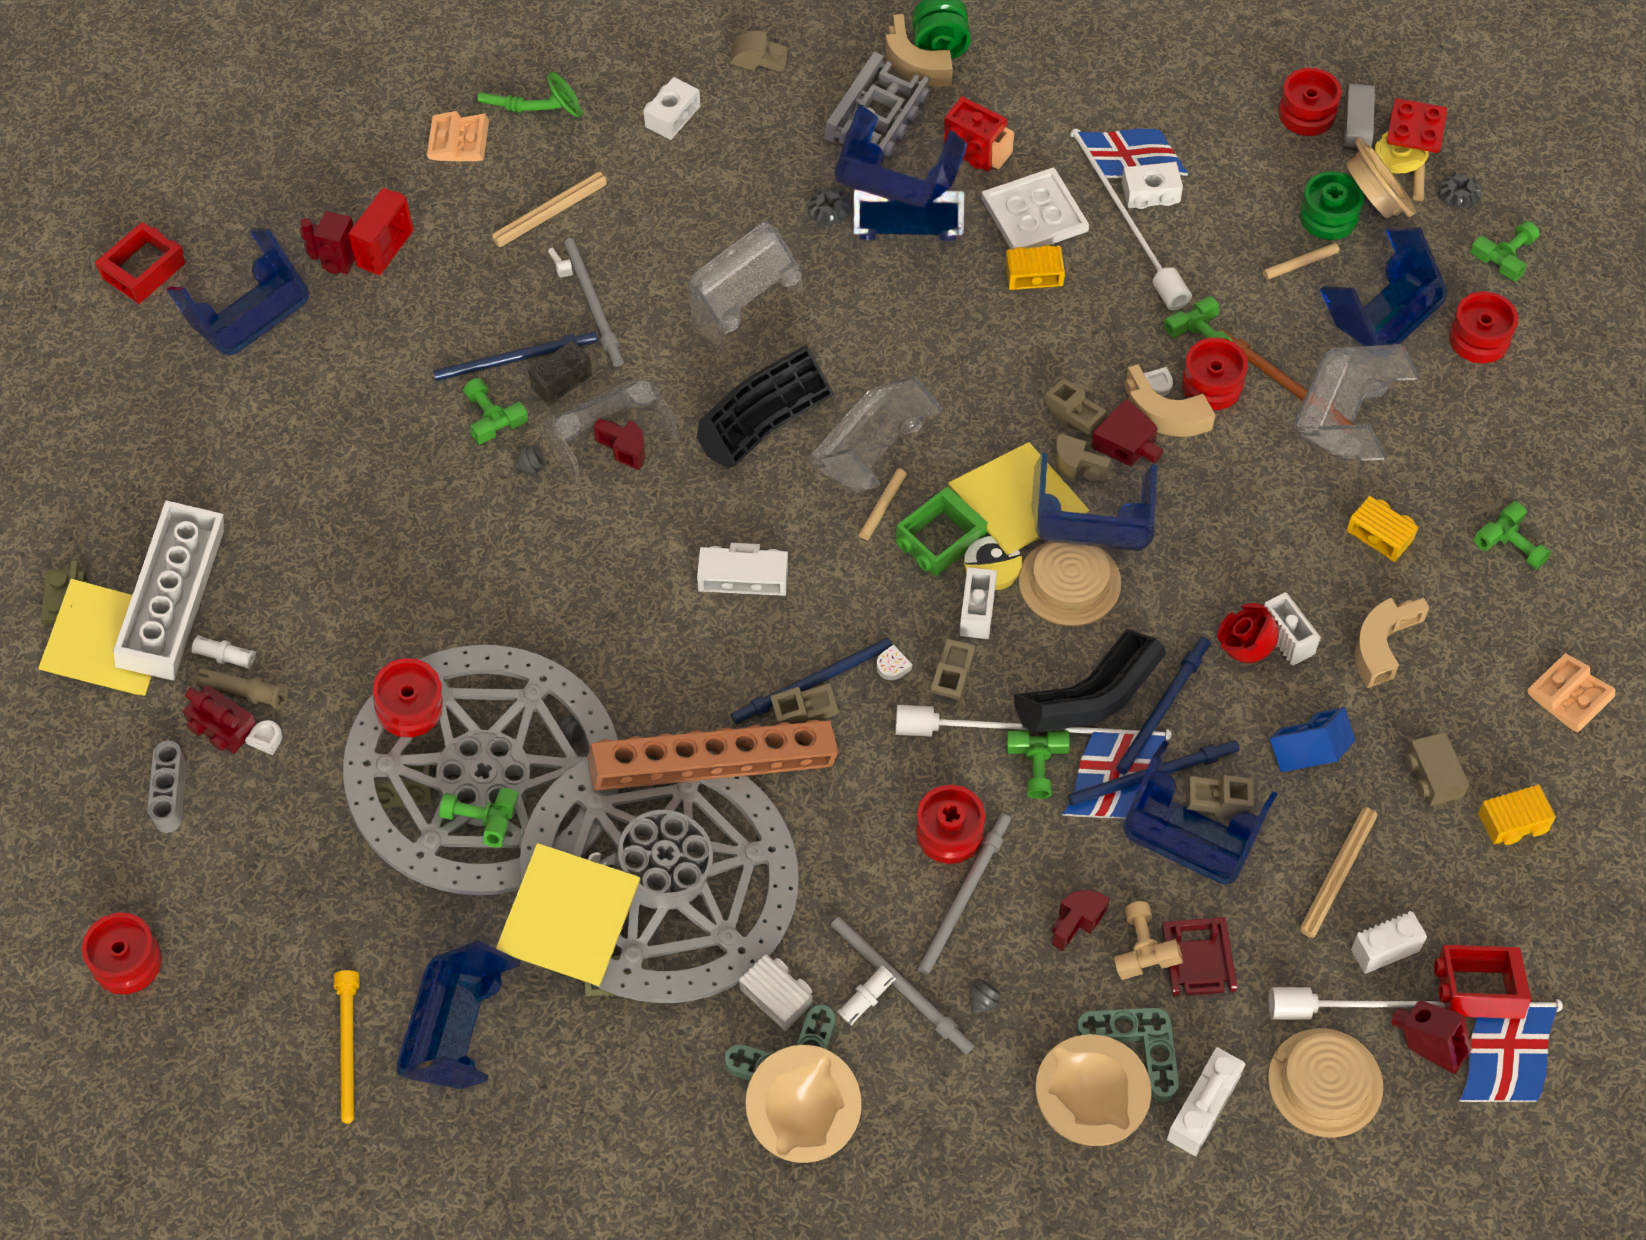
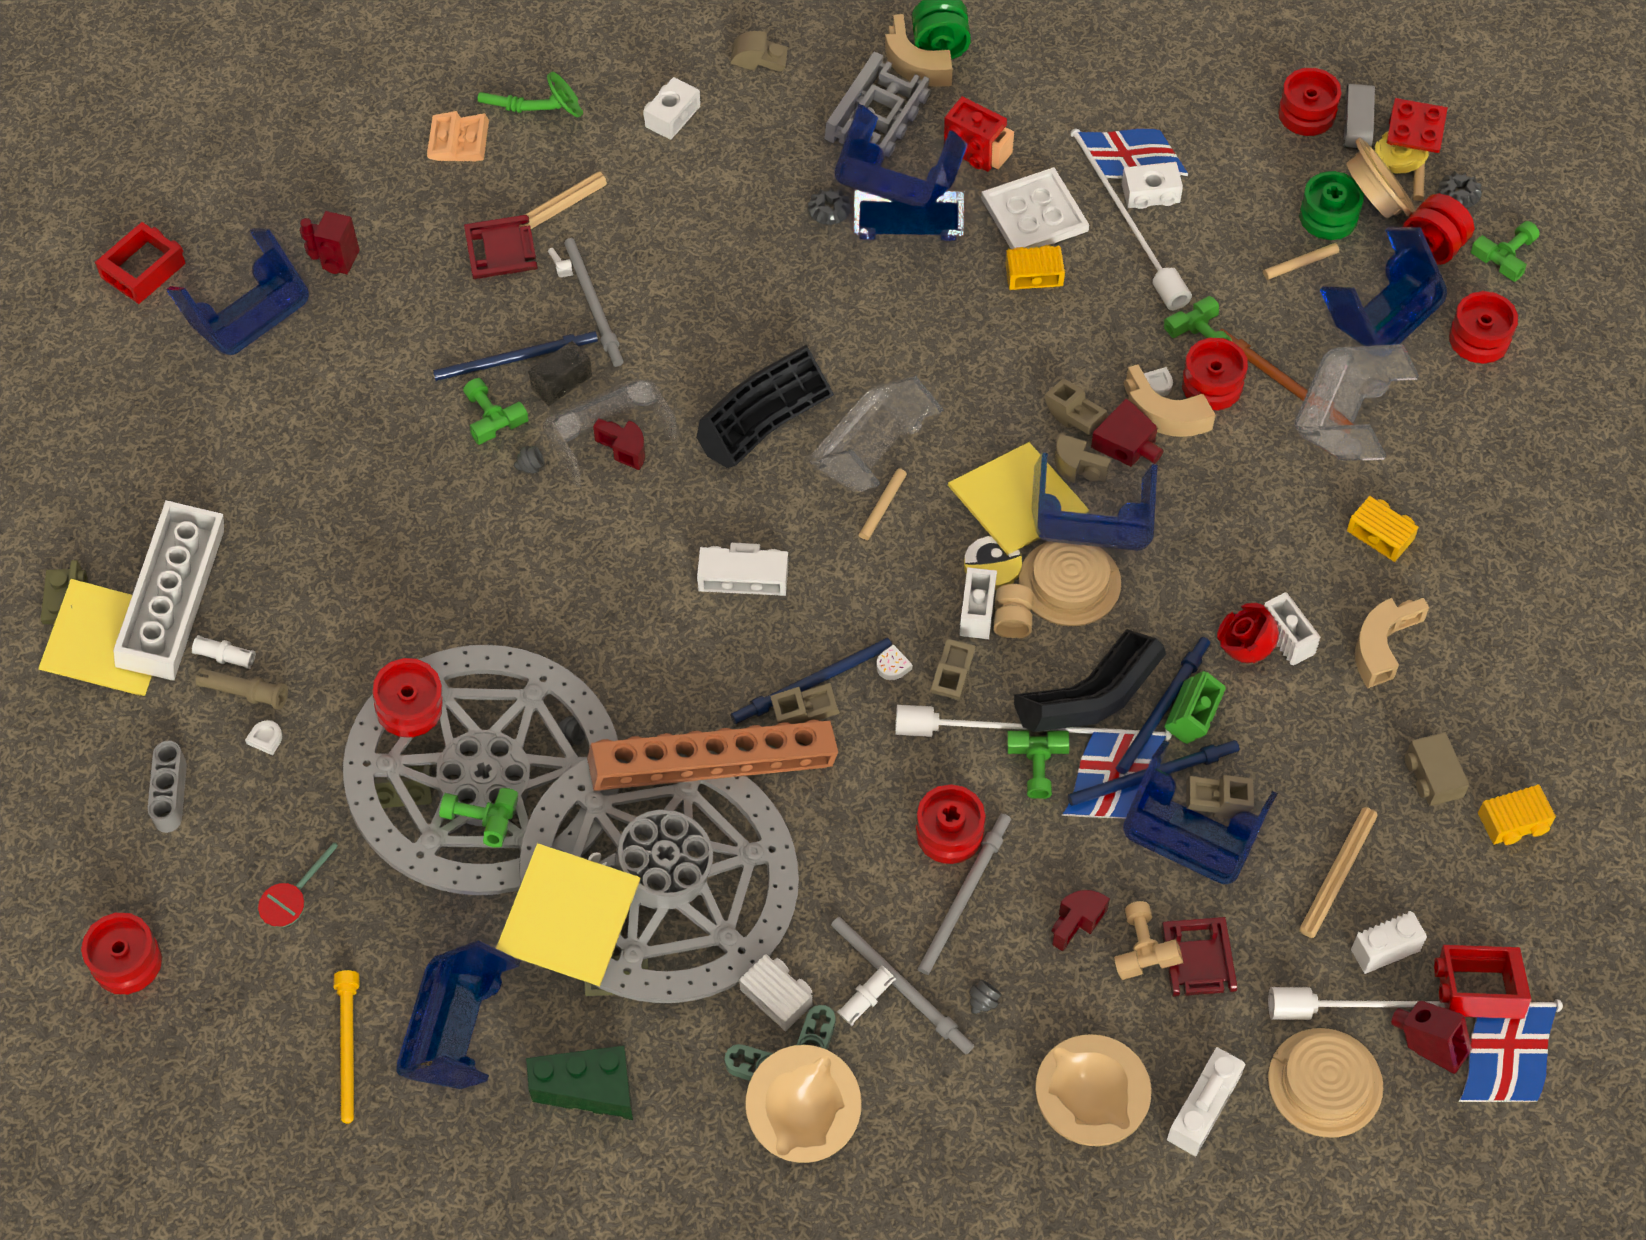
dark red brick [183,685,256,754] -> none
red window [348,188,414,276] -> none
clear windscreen [689,221,803,353] -> none
bright green window [896,486,988,577] -> none
sand green beam [1076,1008,1179,1102] -> none
blue panel [1270,707,1355,772] -> none
bright green bar [1473,501,1551,570] -> none
light nougat slope [1528,653,1615,733] -> none
none -> red piece [258,843,338,927]
none -> dark red container [464,215,538,279]
none -> dark green wedge [526,1045,633,1120]
none -> tan wheel [994,584,1034,638]
none -> bright green brick [1164,671,1226,744]
none -> red wheel [1402,193,1475,265]

